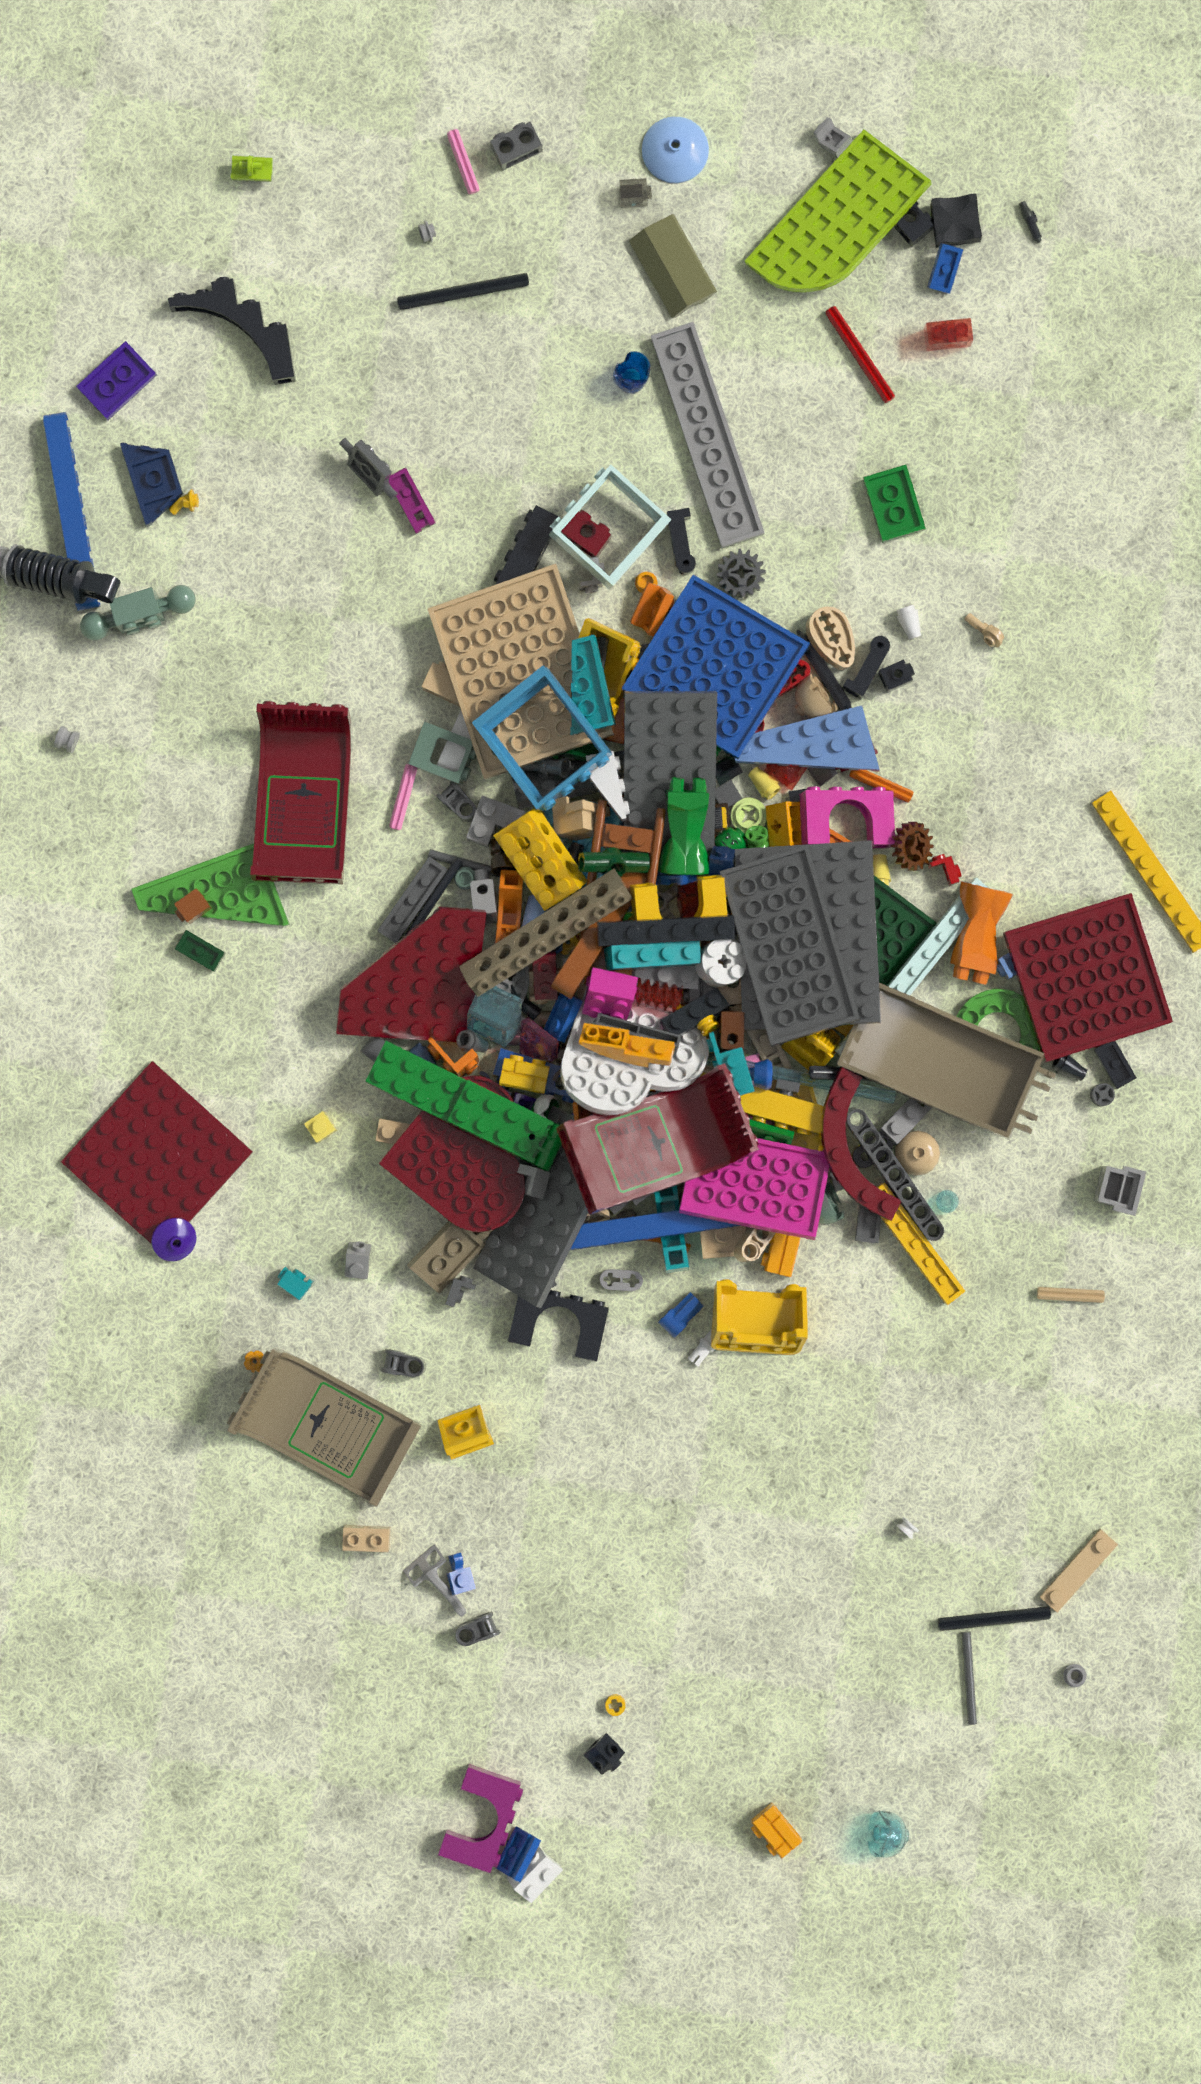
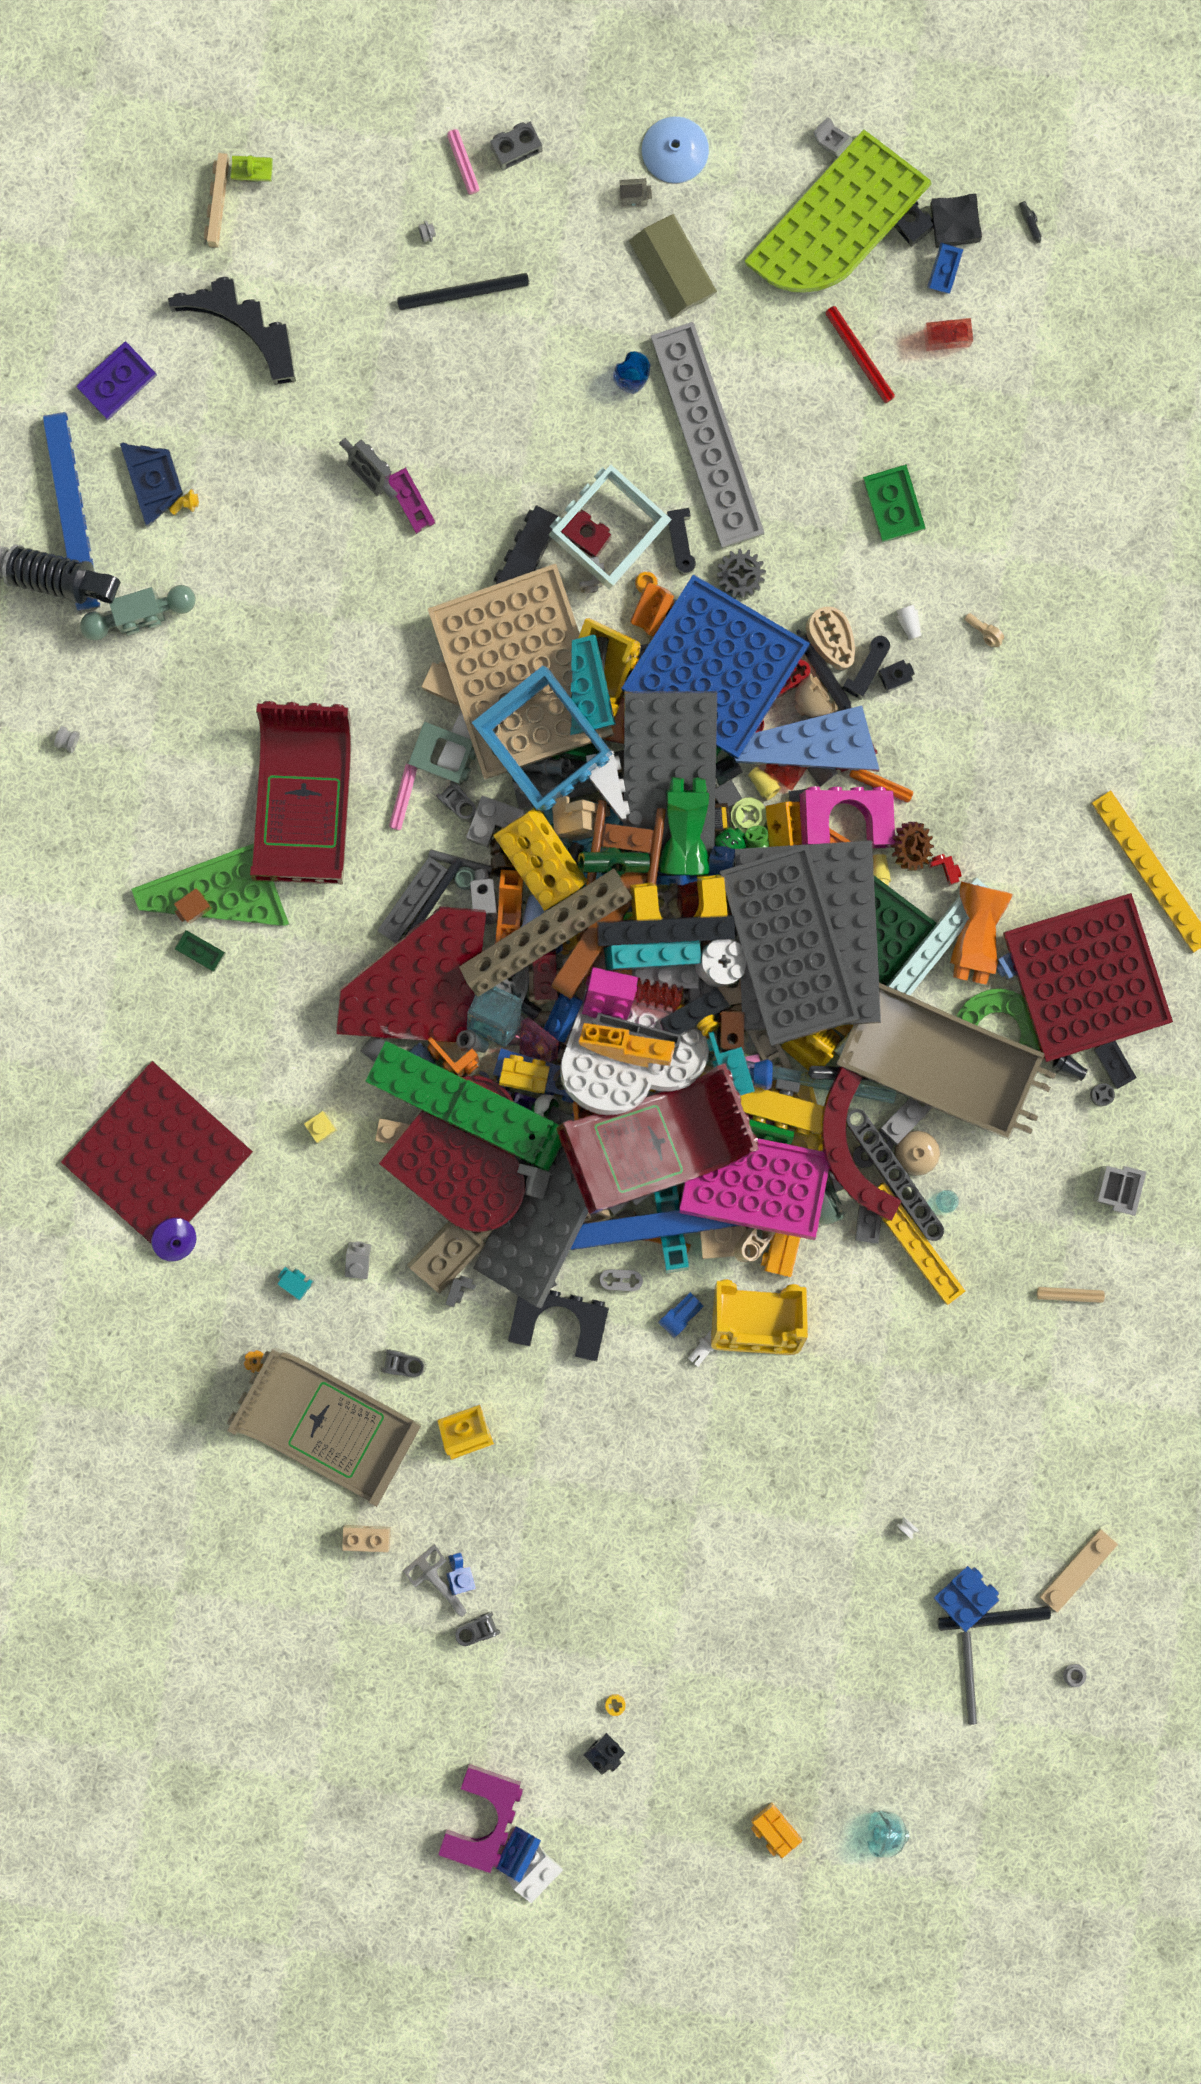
none -> tan plate [204,153,230,248]
none -> blue plate [933,1566,999,1633]

